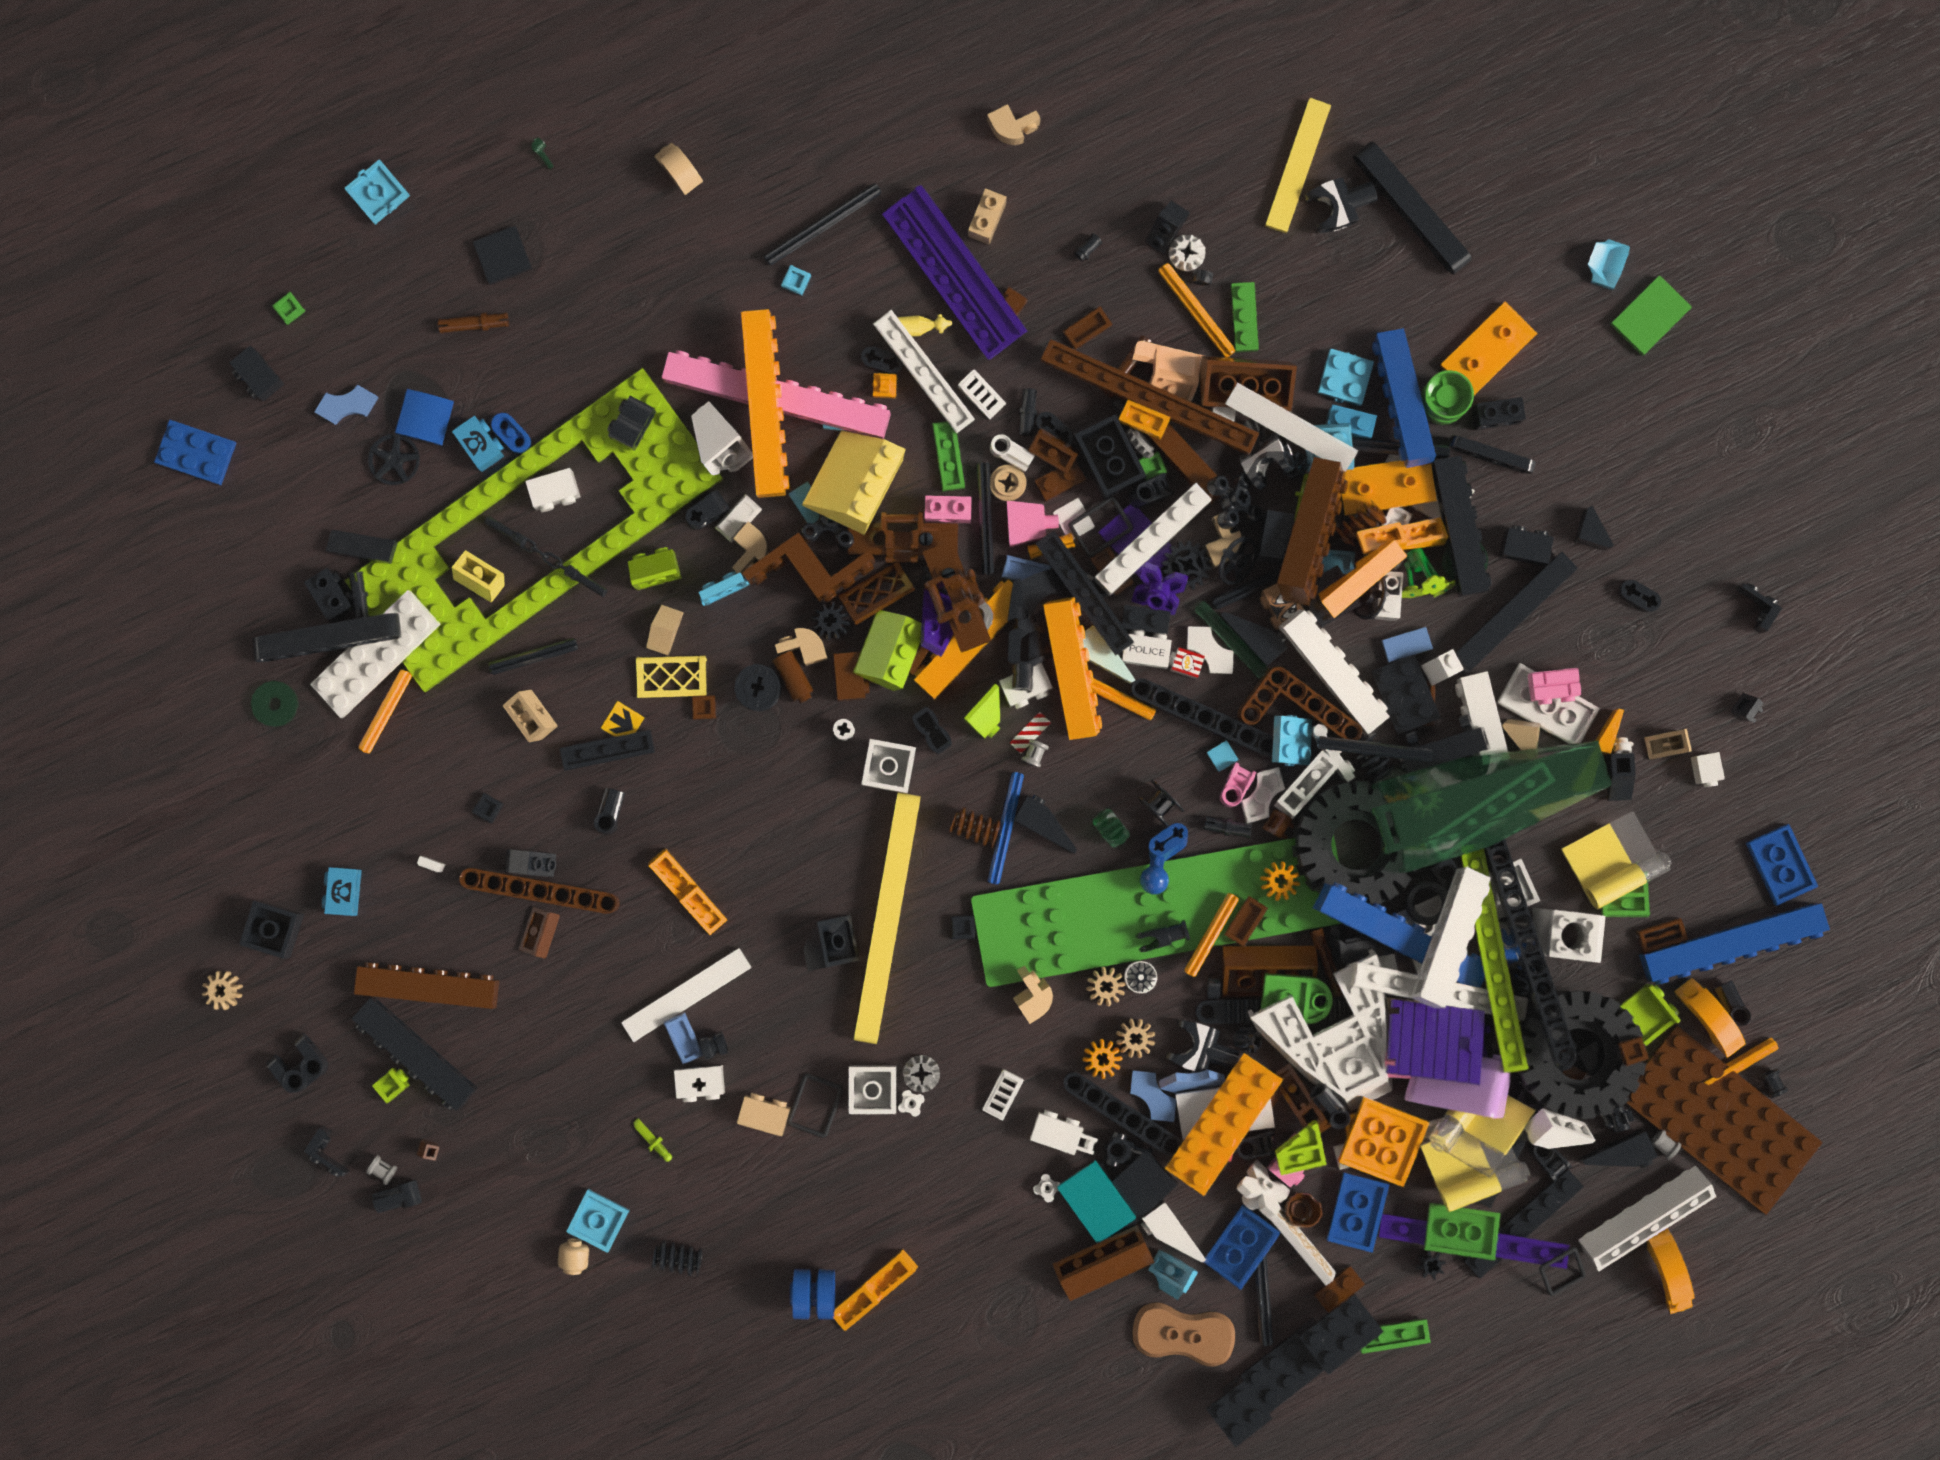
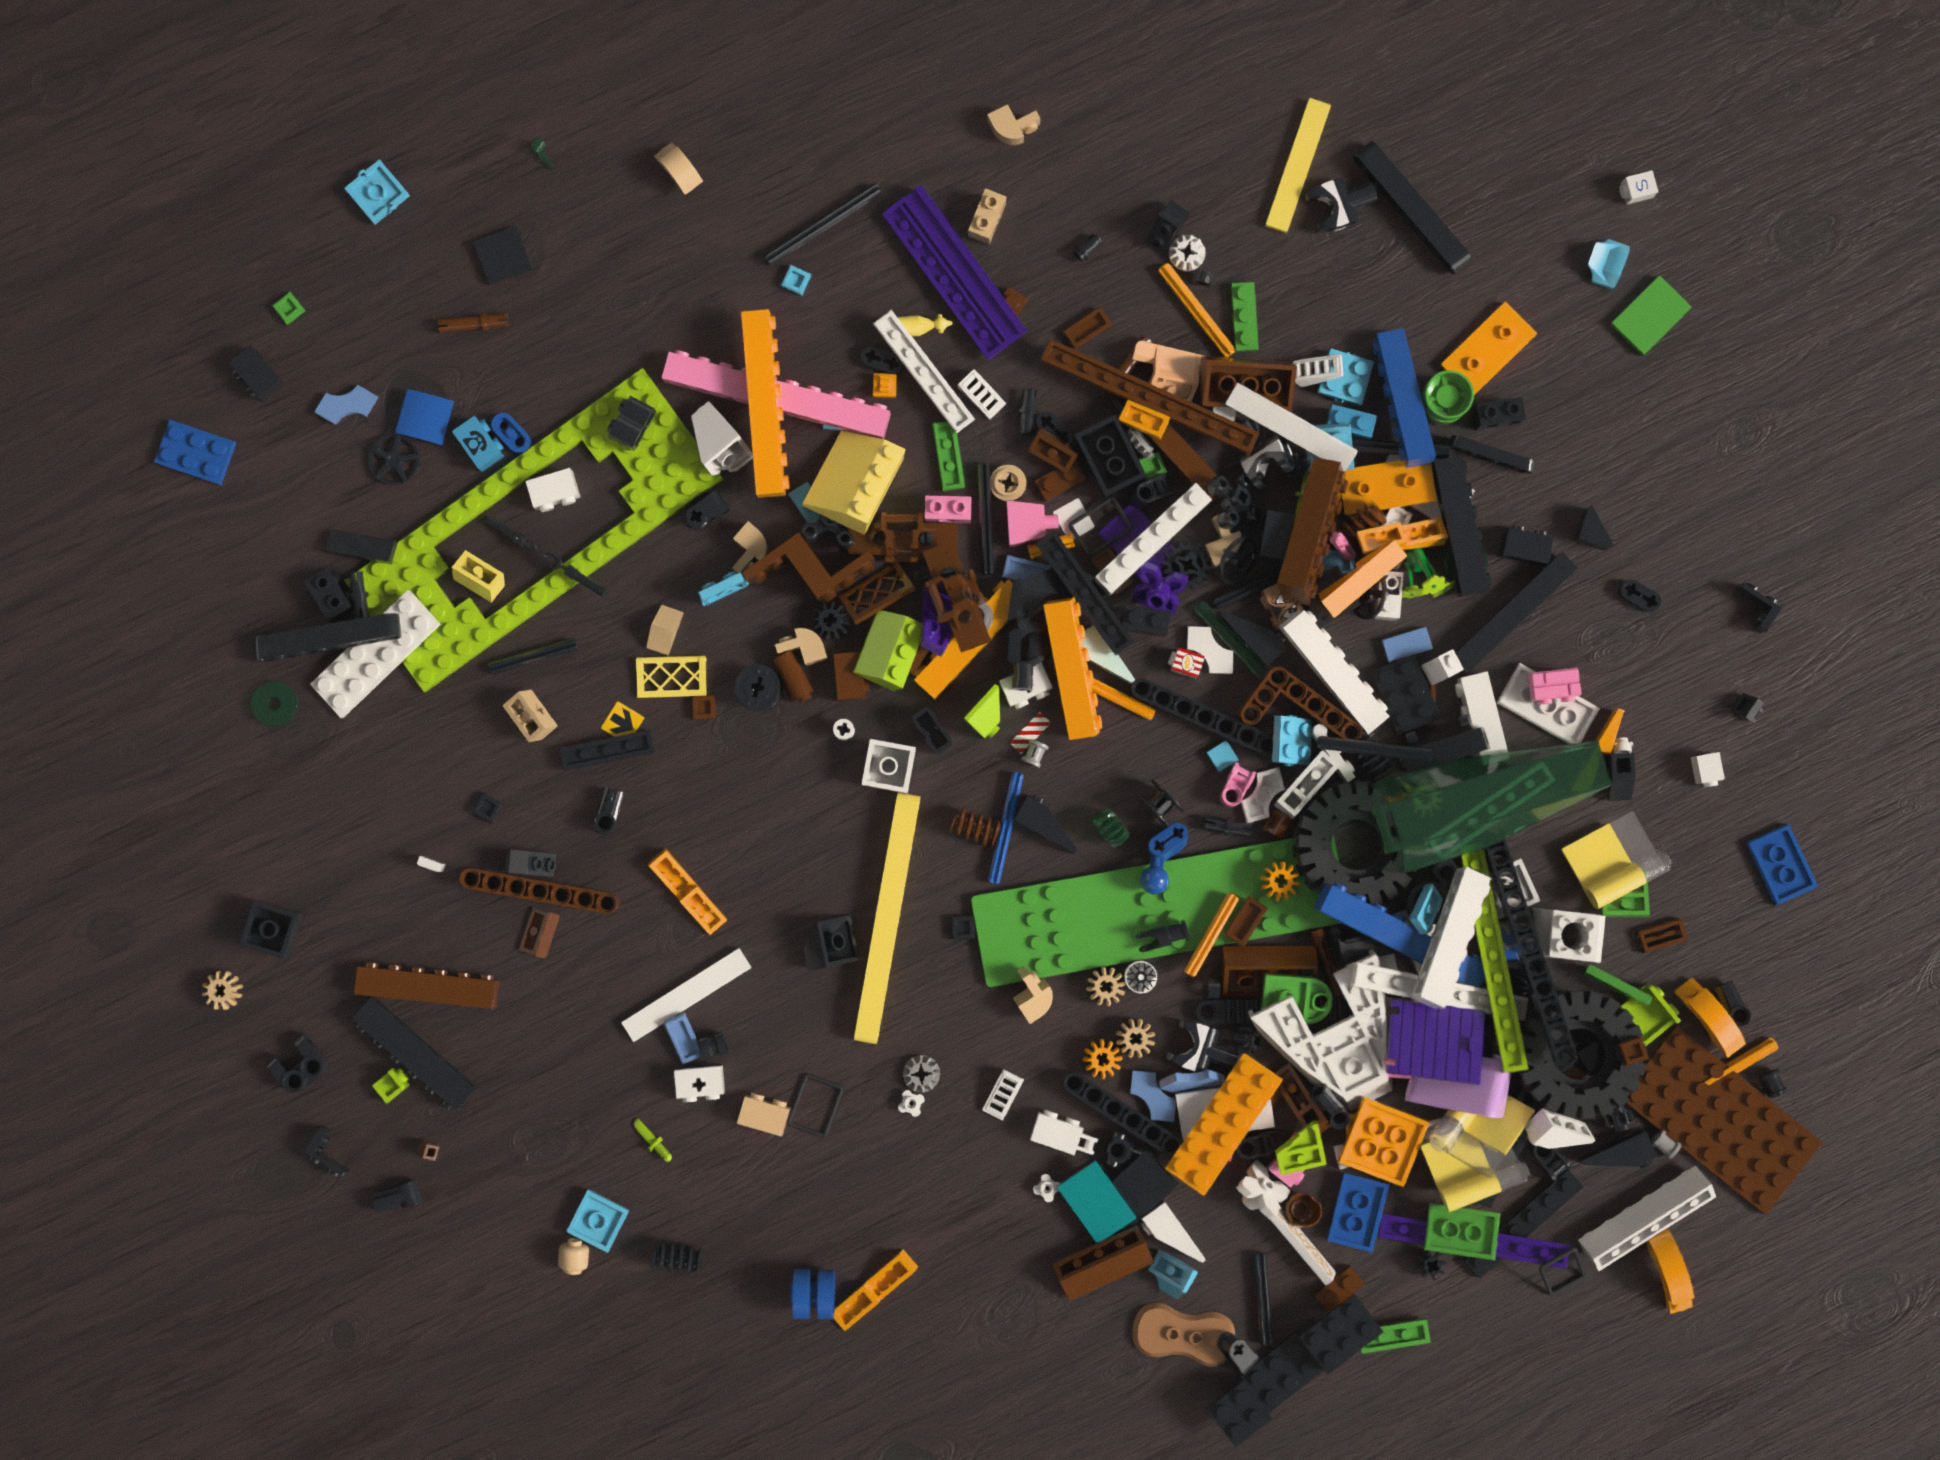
dark azure brick [322,867,361,916] -> none
light orange axle [358,669,412,753] -> none
light grey bush [366,1155,398,1185] -> none
lime slope [628,547,682,590] -> none
white tile [715,494,762,543] -> none
white brick [849,1065,896,1114] -> none
white piece [990,434,1035,472] -> none
white brick [1121,631,1172,669] -> none
blue tile [1204,1205,1281,1290] -> none
tan slope [1502,719,1541,762] -> none
blue brick [1639,903,1830,985] -> none
tan slope [1644,729,1692,760] -> none
none -> black piece [1217,1332,1260,1376]
none -> white slope [1293,354,1343,387]
none -> bright pink axle [1330,531,1356,561]
none -> medium azure plate [1409,884,1443,935]
none -> bright green tile [1583,965,1653,1007]
none -> white brick [1620,171,1658,205]

